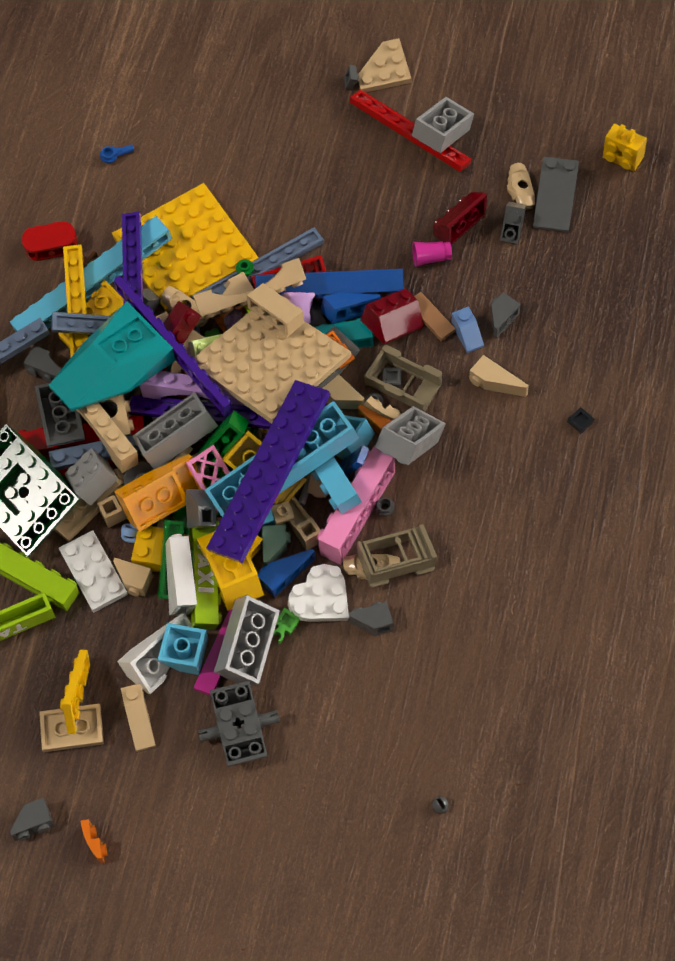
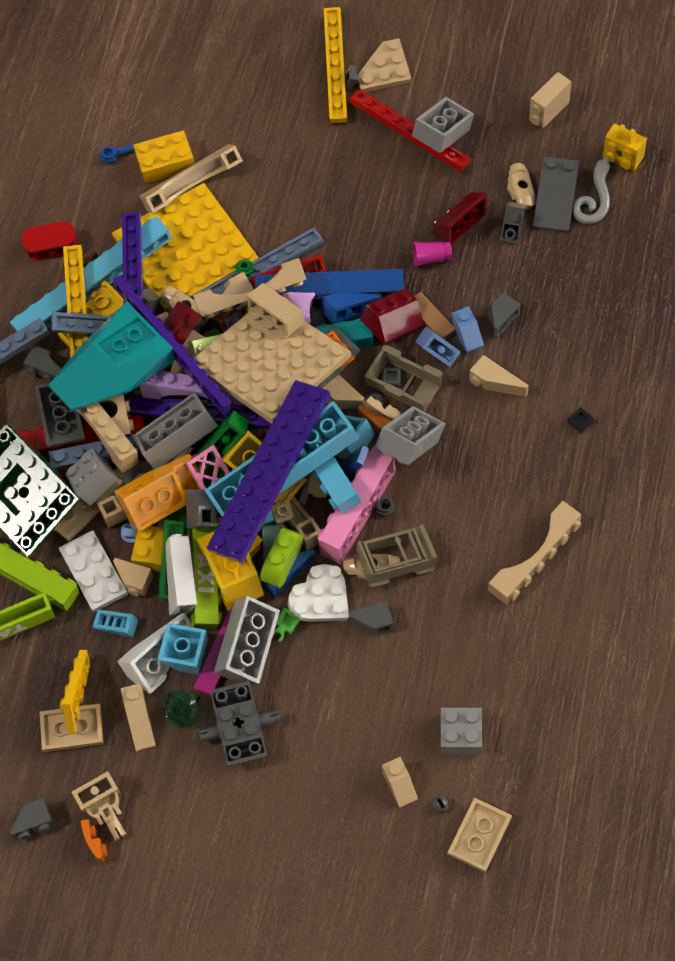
none -> tan brick [72,771,126,841]
none -> medium azure slope [92,609,138,637]
none -> yellow brick [133,130,194,184]
none -> tan arch [139,144,243,213]
none -> clear green tile [162,689,200,729]
none -> lime brick [260,528,303,588]
none -> yellow plate [324,7,347,123]
none -> tan slope [382,757,418,809]
none -> medium blue slope [415,327,461,367]
none -> light grey brick [441,708,482,755]
none -> tan plate [447,798,512,873]
none -> tan arch [488,501,581,605]
none -> tan brick [529,72,571,129]
none -> light grey plant [572,157,610,225]

